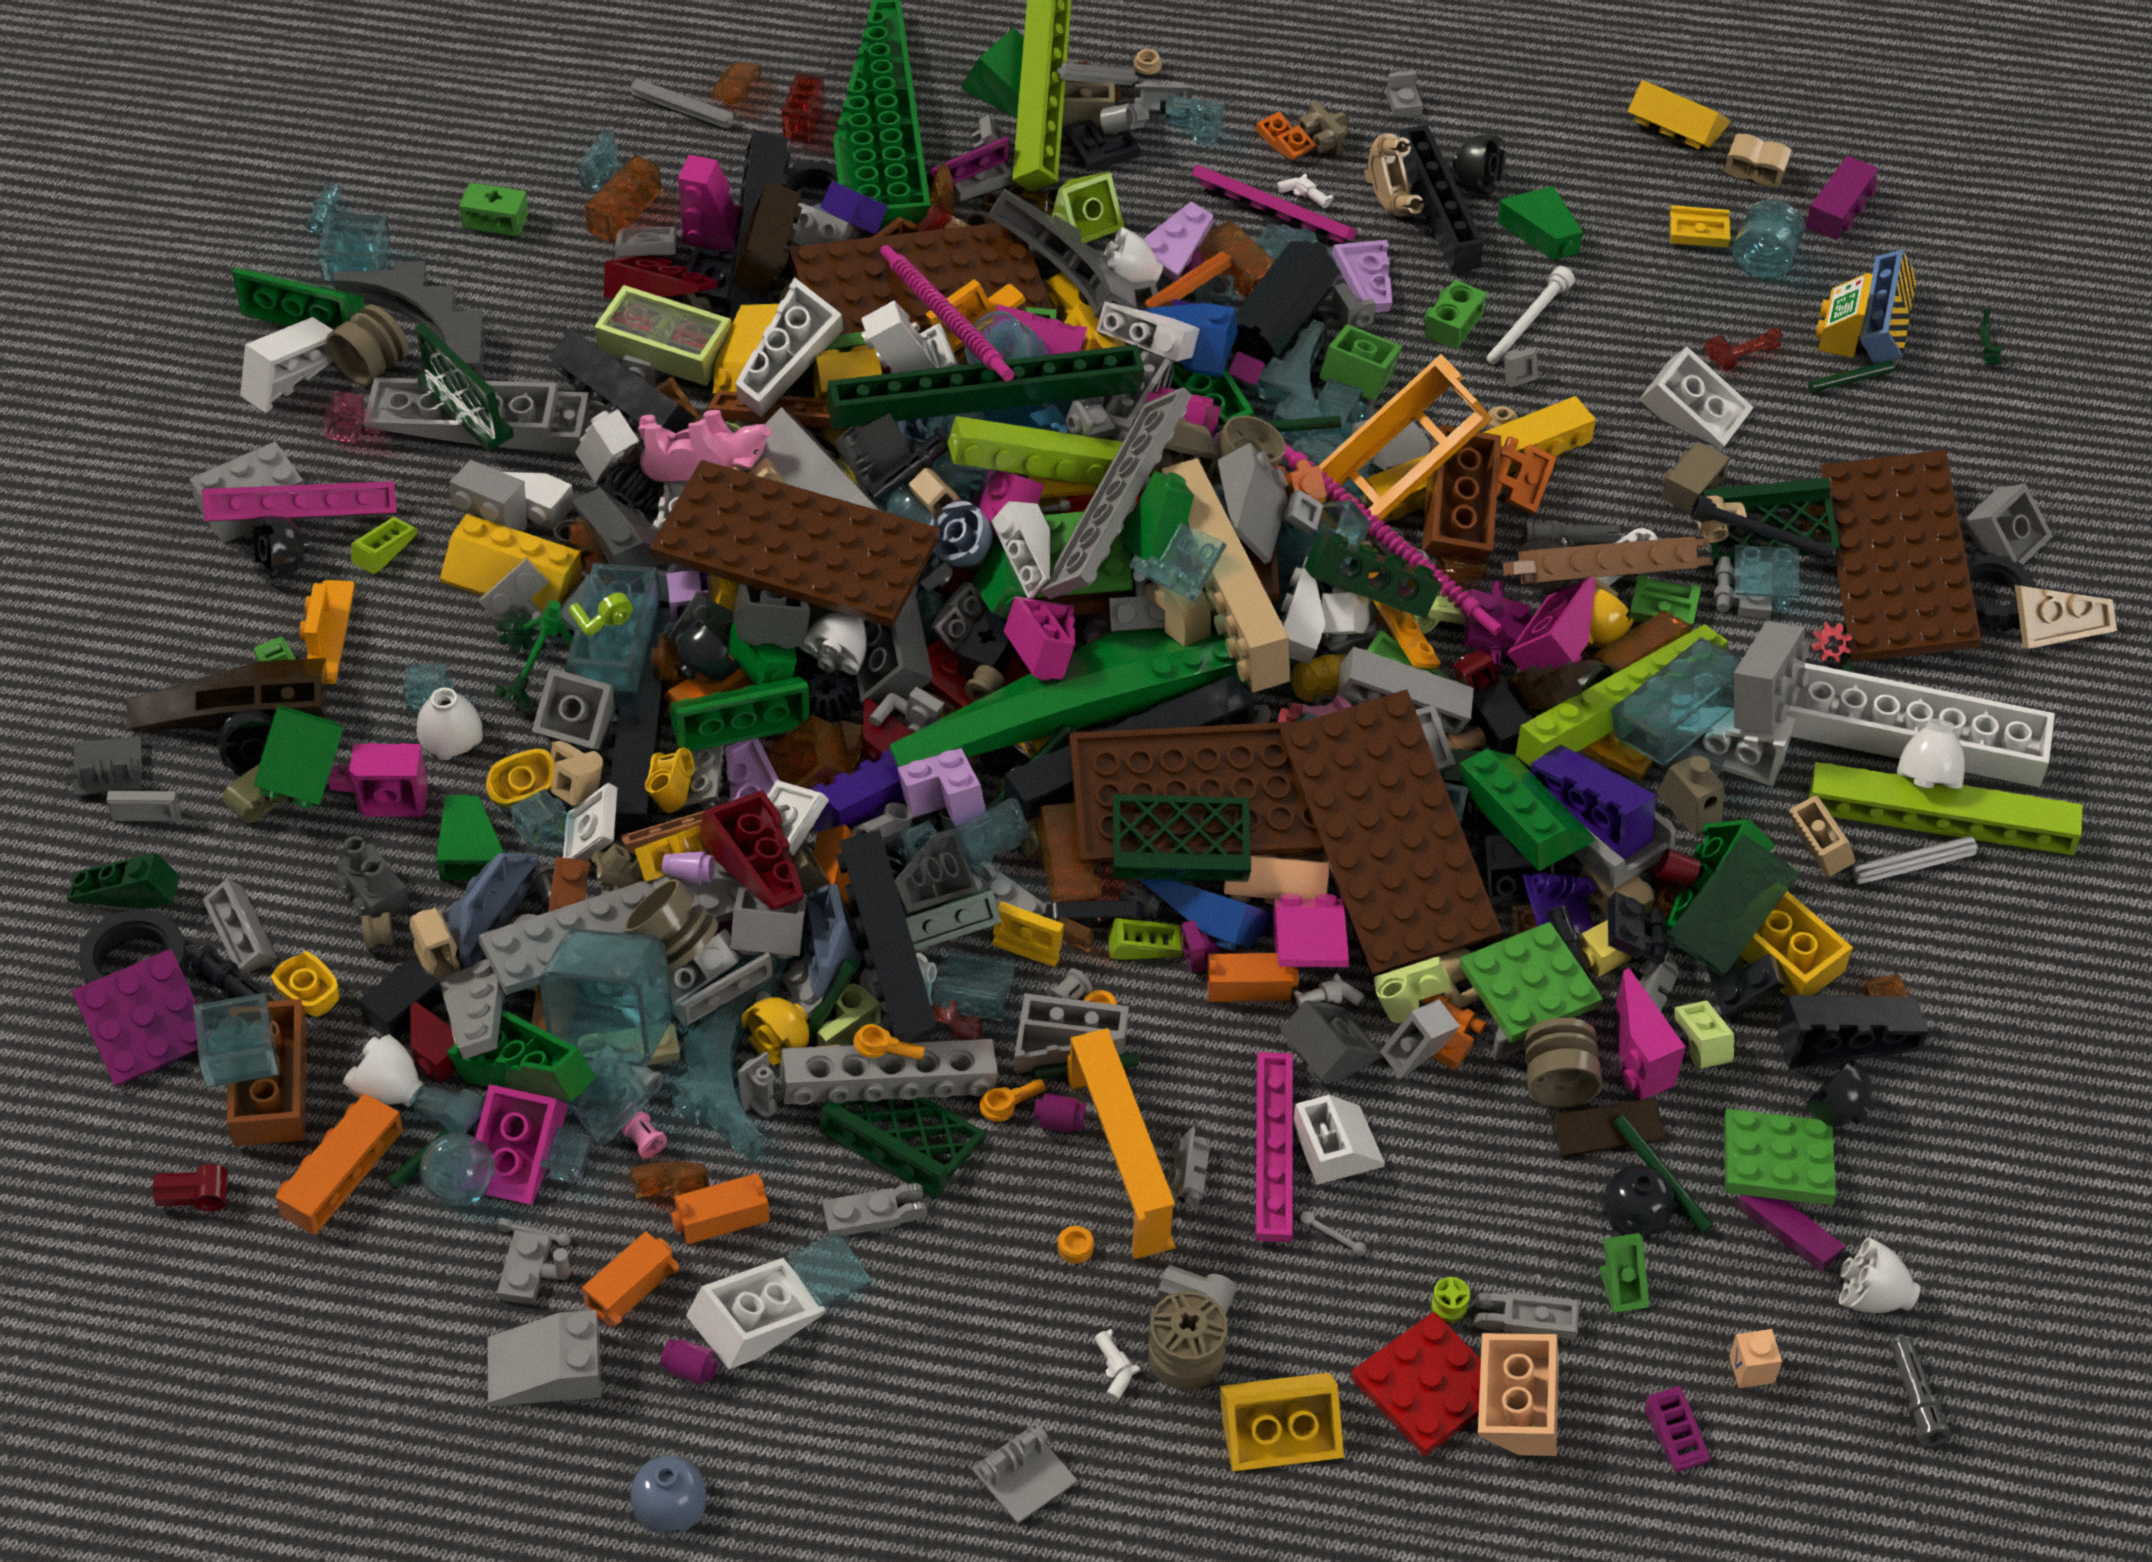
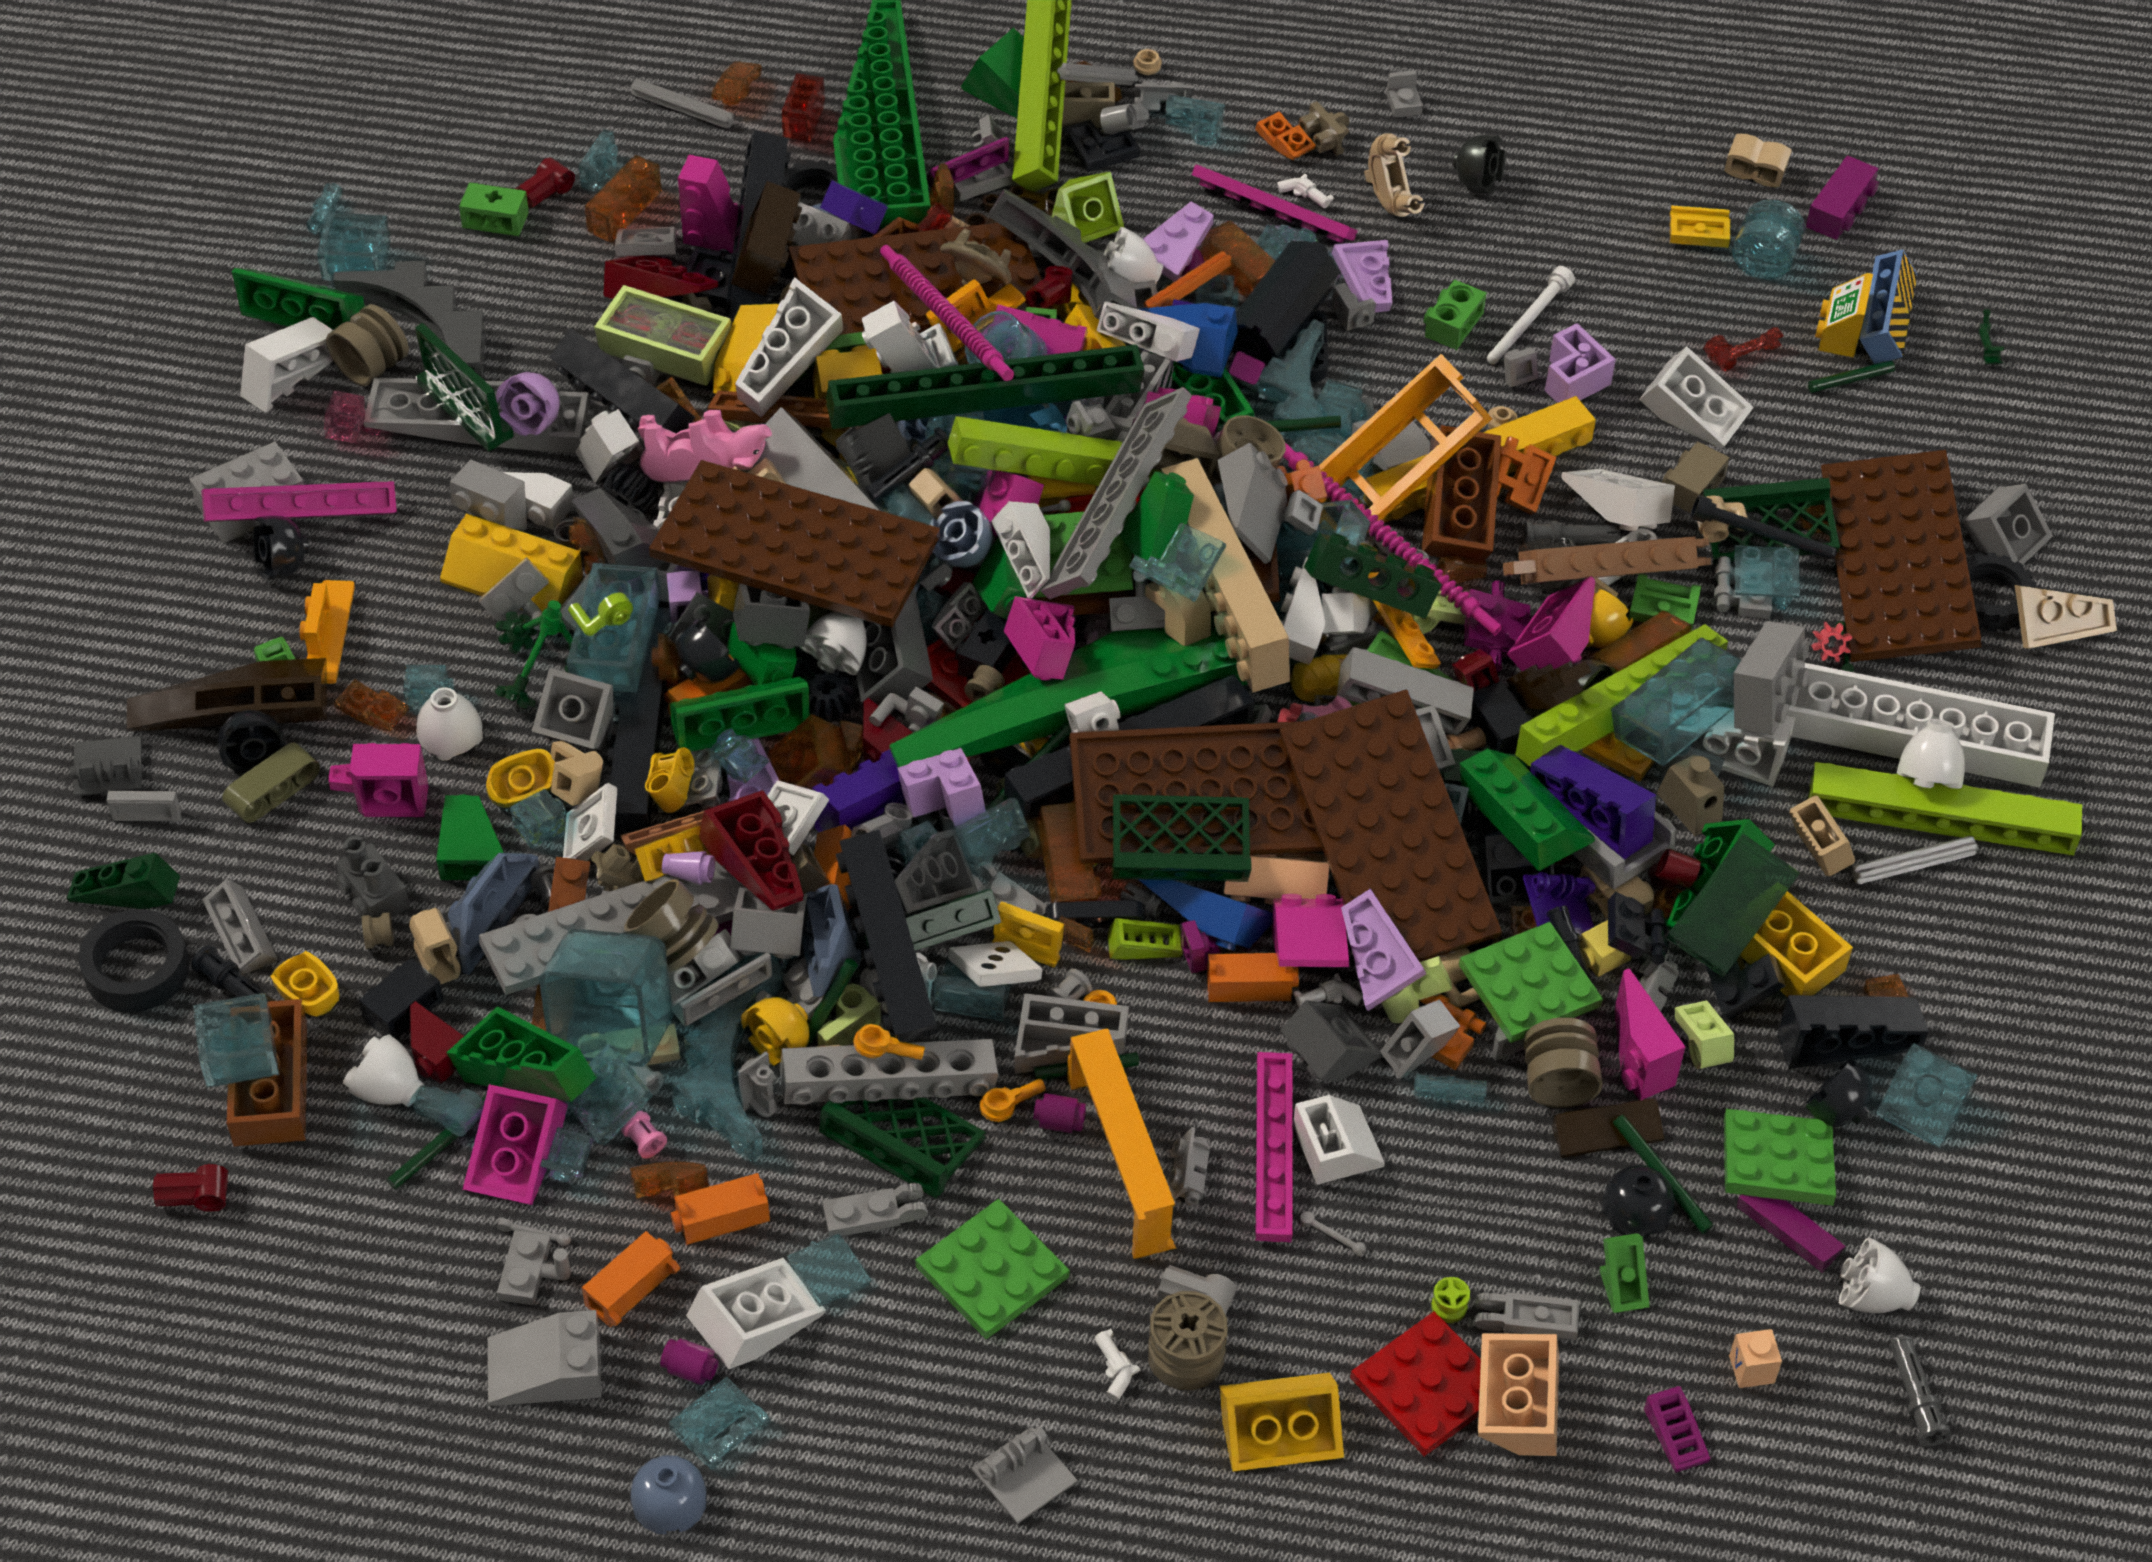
magenta plate [71,949,214,1088] -> none
green slope [253,704,344,809] -> none
orange brick [275,1094,403,1235] -> none
lime slope [351,517,418,574] -> none
clear light blue cylinder [419,1133,495,1206] -> none
light grey wing [438,960,504,1059] -> none
clear red brick [934,999,983,1040] -> none
light orange tile [1058,1226,1094,1264] -> none
bright green brick [1319,324,1402,400] -> none
black brick [1399,124,1484,273] -> none
green slope [1497,186,1583,260] -> none
yellow slope [1627,80,1730,149] -> none
none -> clear orange slope [335,679,410,732]
none -> lavender cylinder [496,372,560,436]
none -> dark red piece [515,157,575,210]
none -> clear light blue plate [669,1376,771,1470]
none -> clear light blue brick [709,729,770,784]
none -> bright green plate [915,1198,1070,1340]
none -> dark tan piece [940,228,1012,285]
none -> white tile [948,941,1042,987]
none -> dark red piece [1025,266,1073,309]
none -> white brick [1064,691,1121,733]
none -> lavender wing [1341,889,1426,1011]
none -> clear light blue pin [1414,1074,1487,1103]
none -> lavender brick [1545,323,1616,403]
none -> white slope [1561,469,1675,531]
none -> clear light blue slope [1876,1043,1978,1148]

